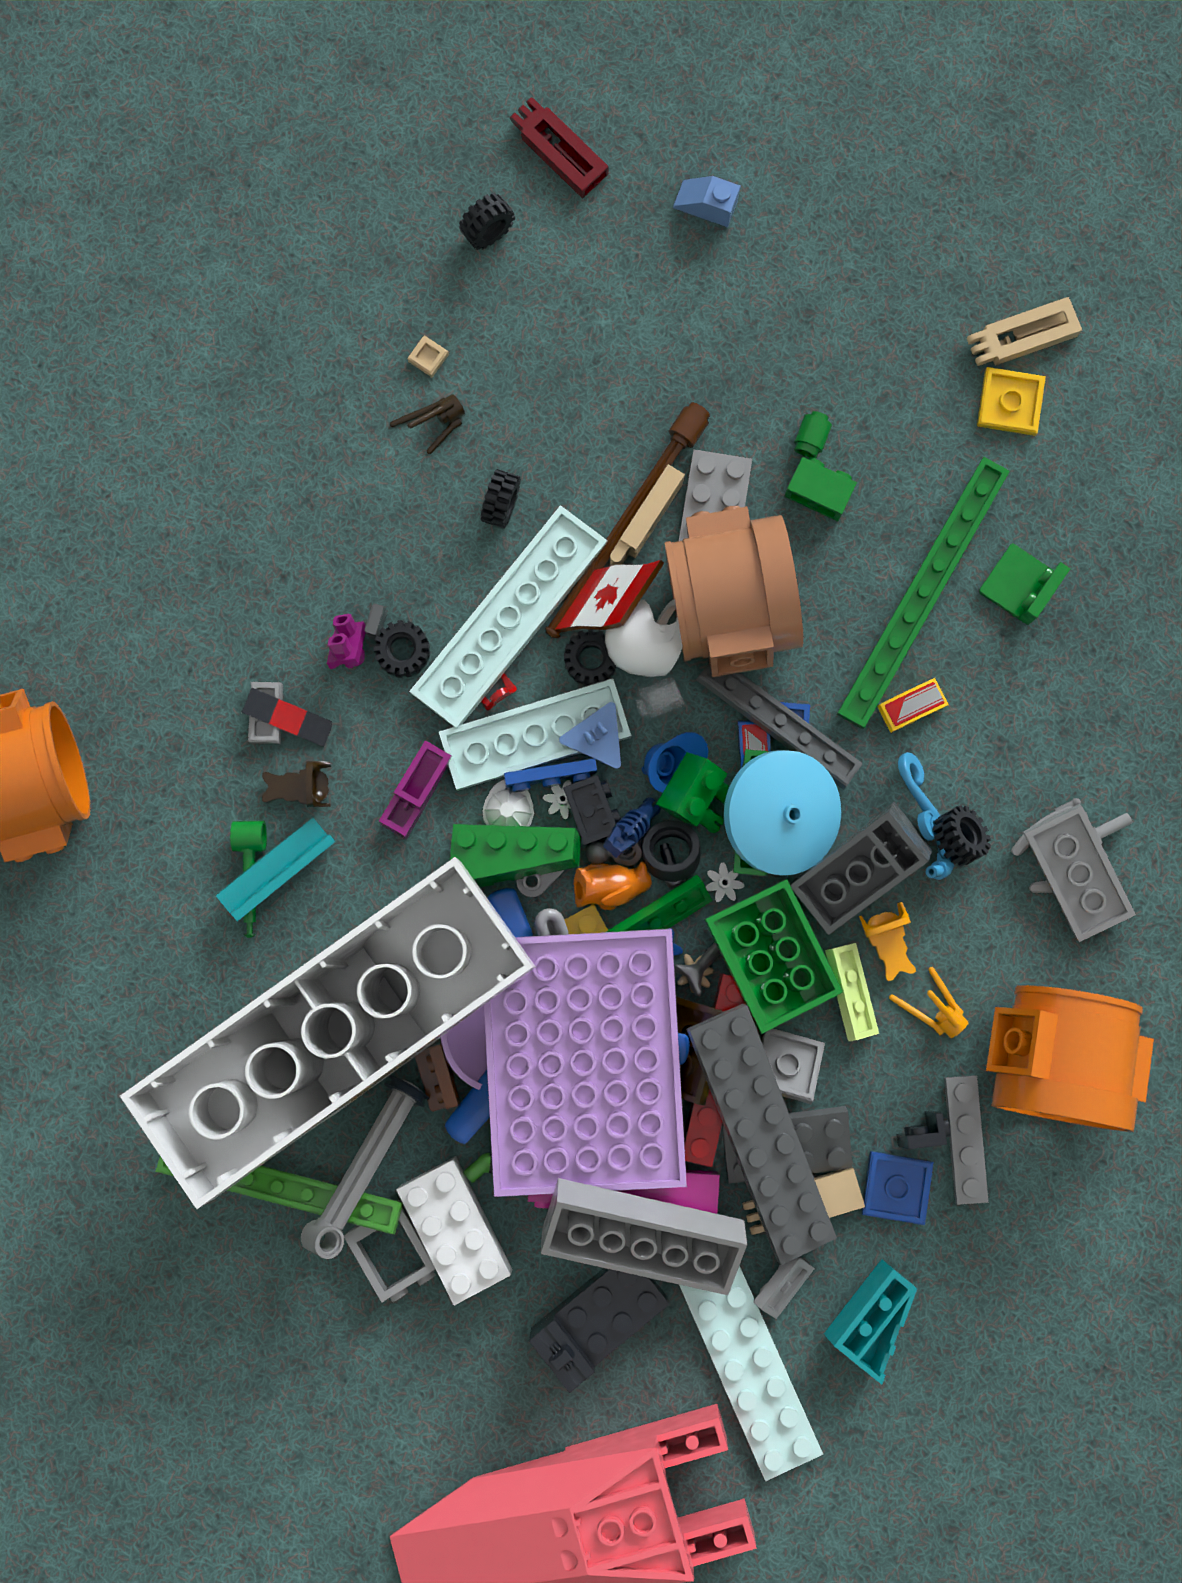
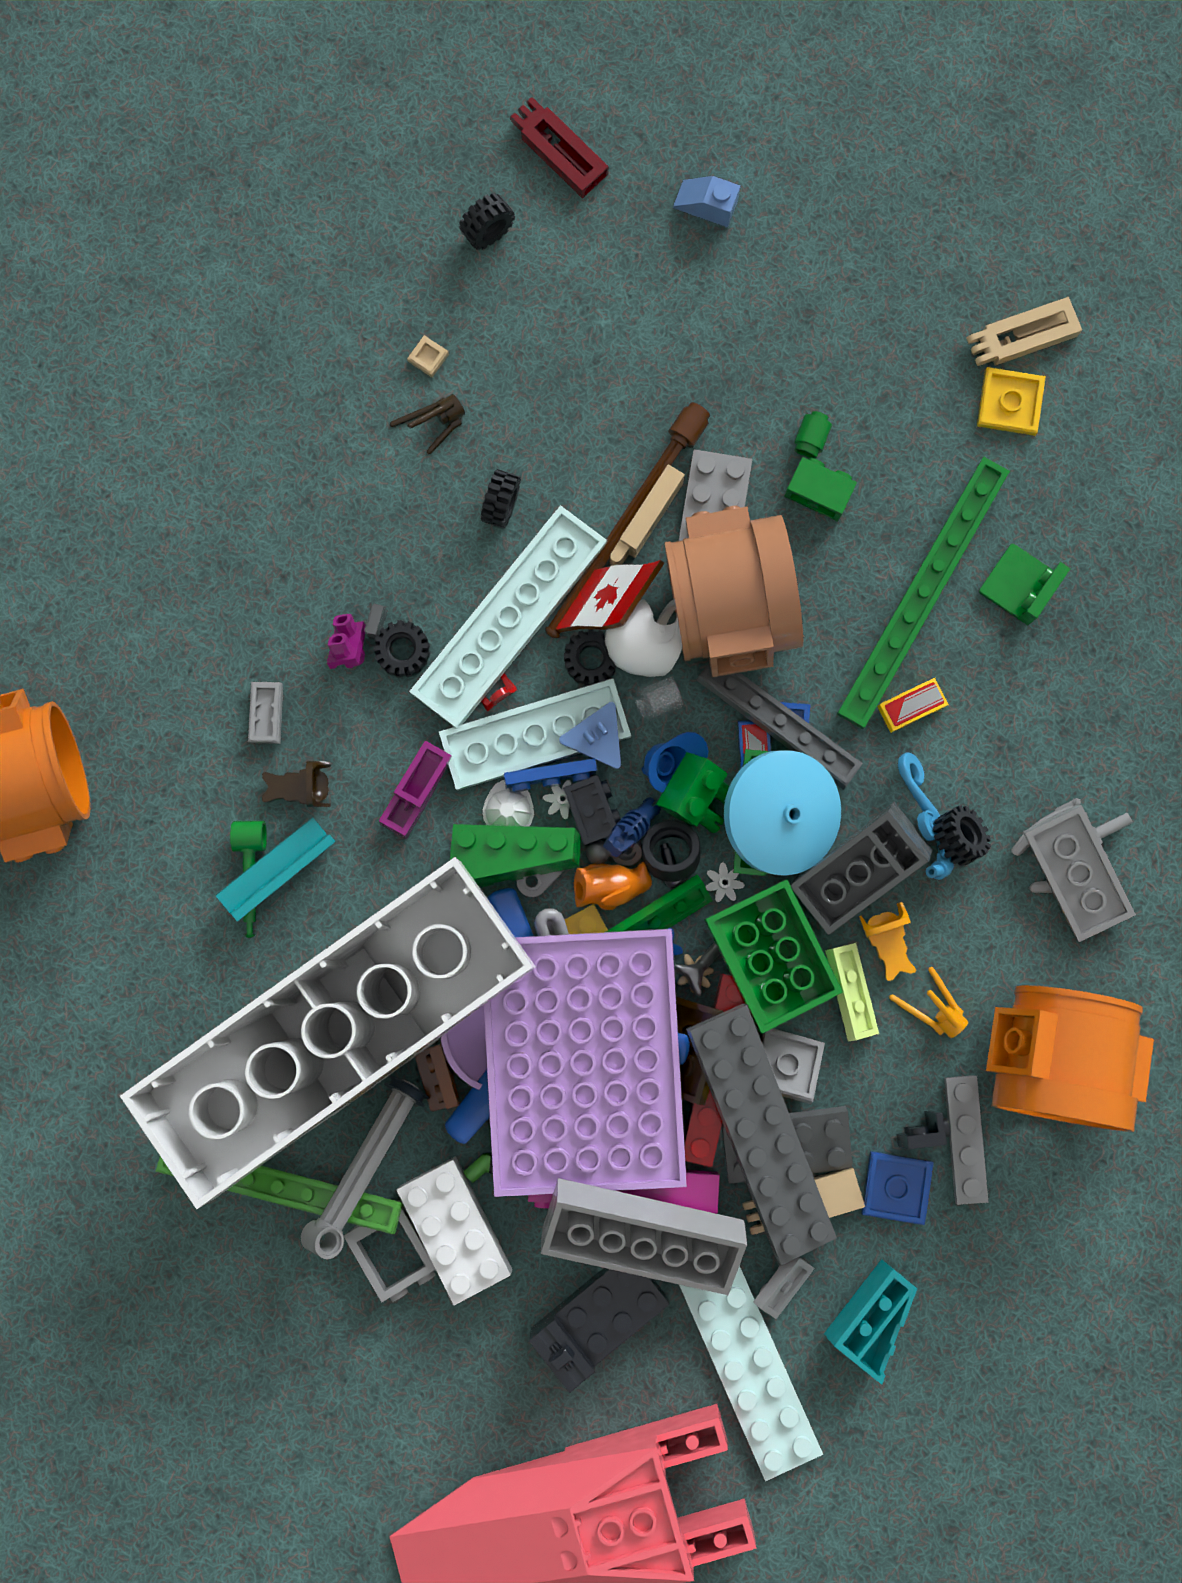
black sticker [241,688,332,747] -> none

